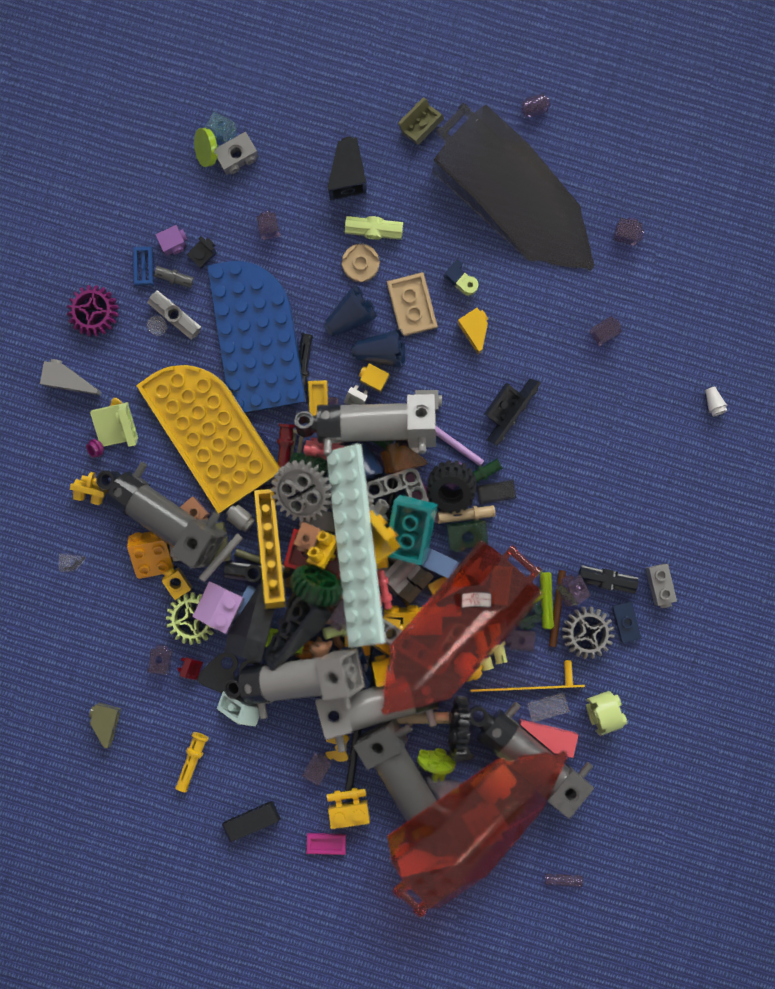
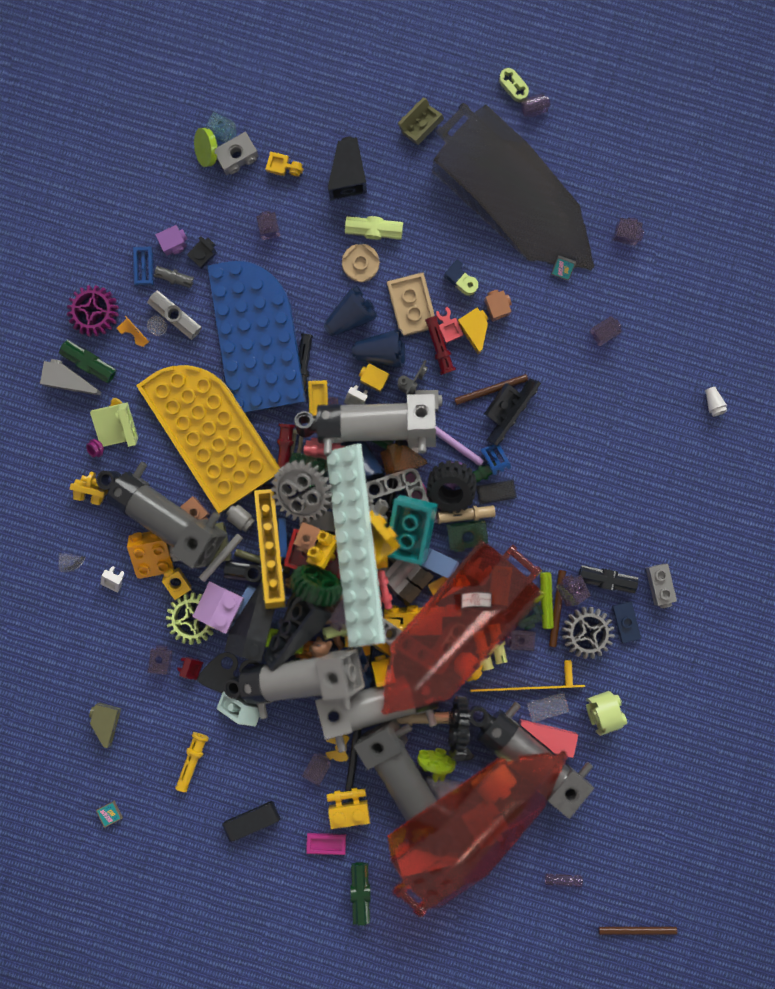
none -> dark green piece [59,340,117,384]
none -> tile [96,800,123,828]
none -> white tile [101,567,124,593]
none -> light orange piece [116,316,149,347]
none -> yellow plate [265,152,304,177]
none -> blue tile [277,518,287,557]
none -> dark green piece [351,862,371,925]
none -> dark grey hinge [398,360,428,399]
none -> dark red pin [425,316,456,375]
none -> coral plate [436,307,463,344]
none -> reddish brown bar [454,374,528,405]
none -> blue tile [481,444,511,475]
none -> nougat brick [484,290,512,322]
none -> yellowish green beam [499,68,529,102]
none -> tile [551,255,576,281]
none -> reddish brown bar [598,926,677,935]

